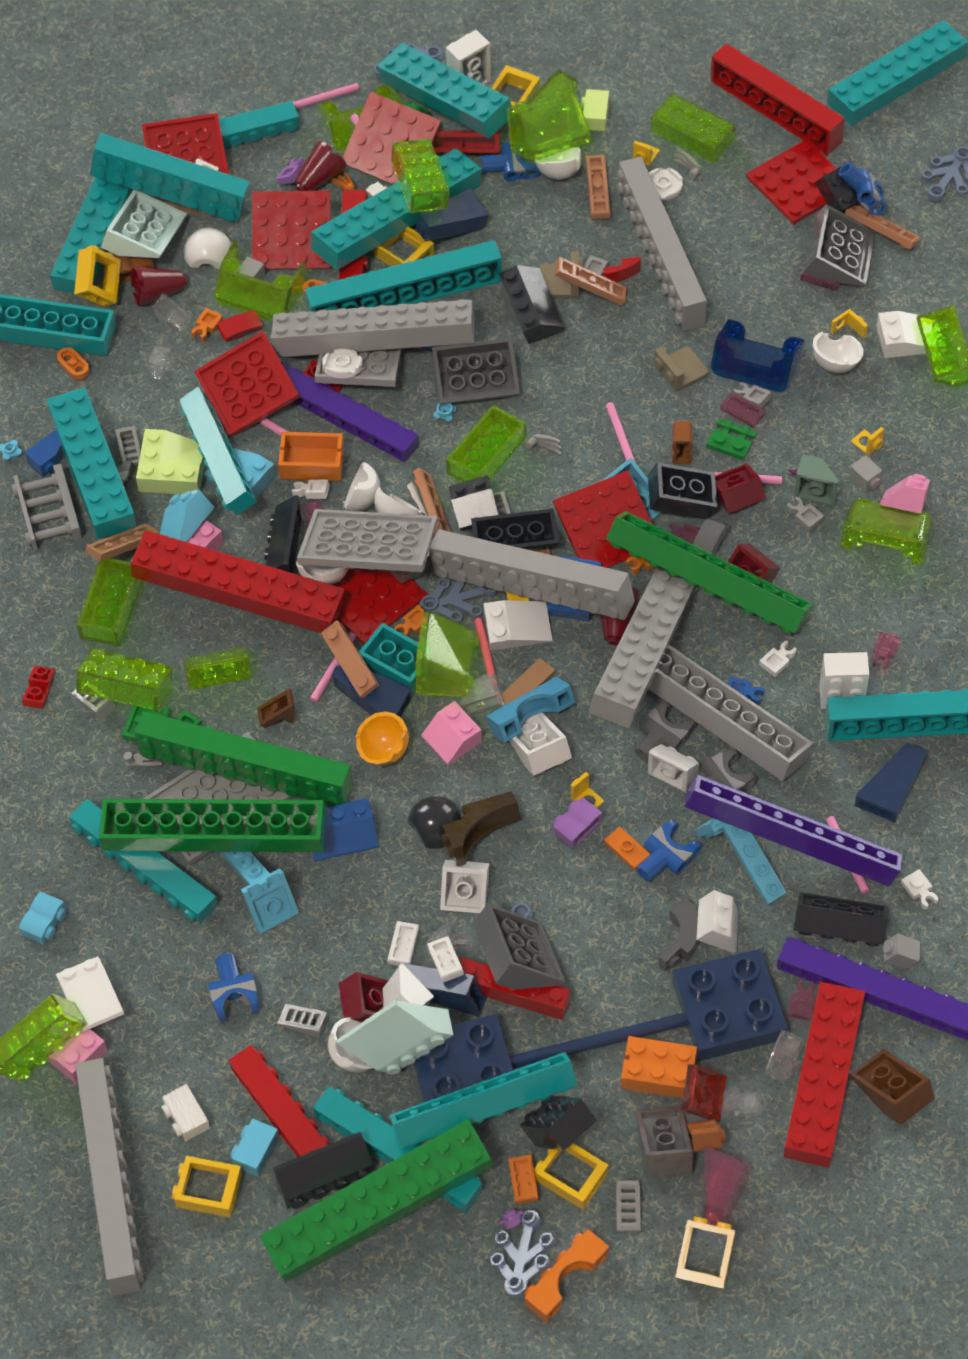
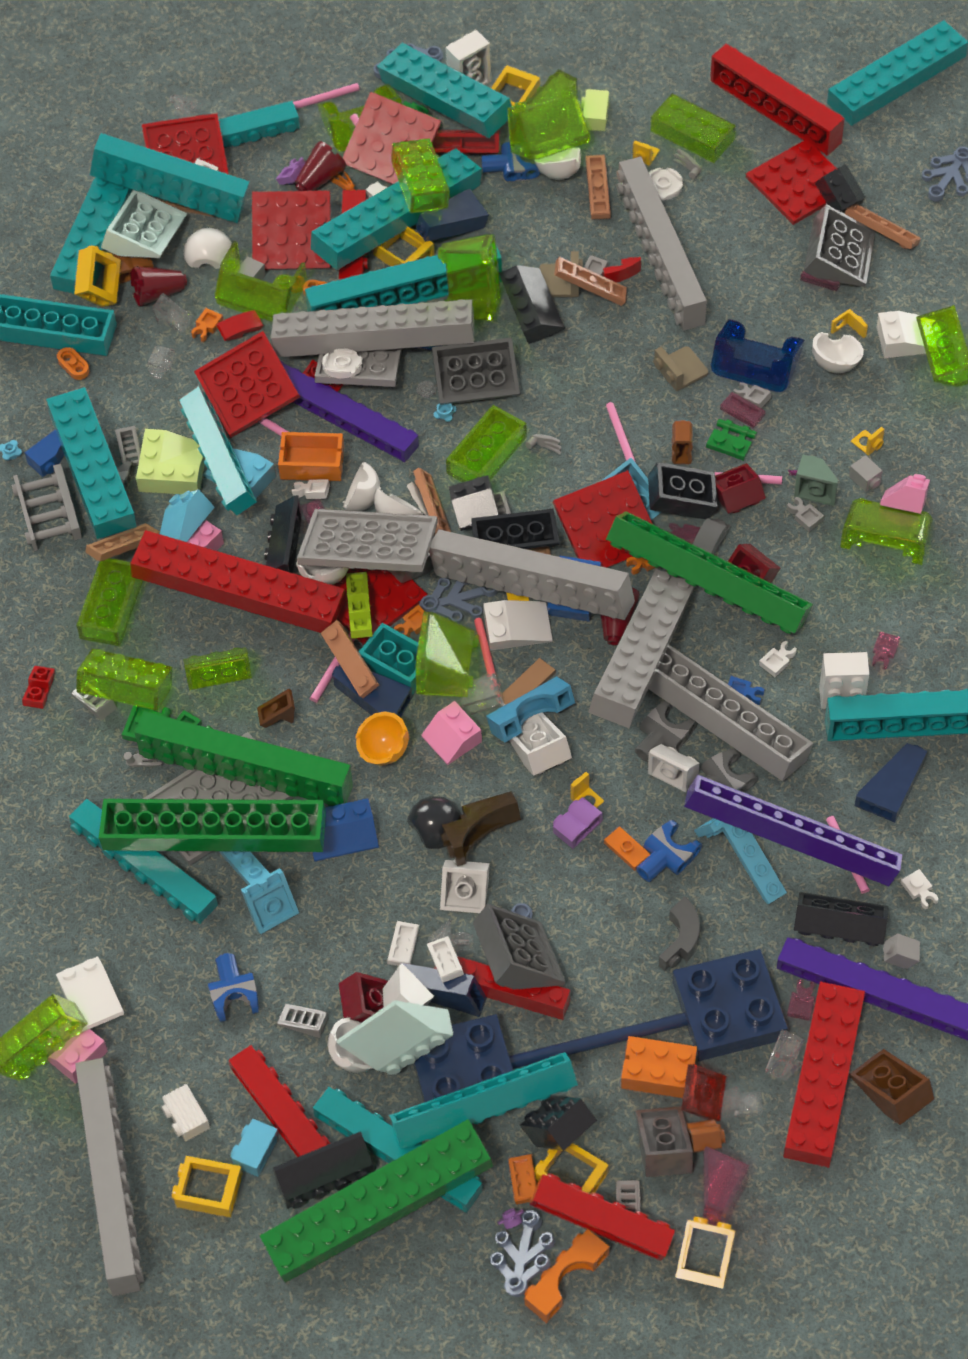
medium azure brick [19,891,67,945] -> none
white slope [696,890,739,953] -> none
blue connector [839,162,887,215] -> none
none -> lime slope [346,572,372,638]
none -> clear neon green windscreen [438,234,501,320]
none -> red brick [529,1174,675,1261]

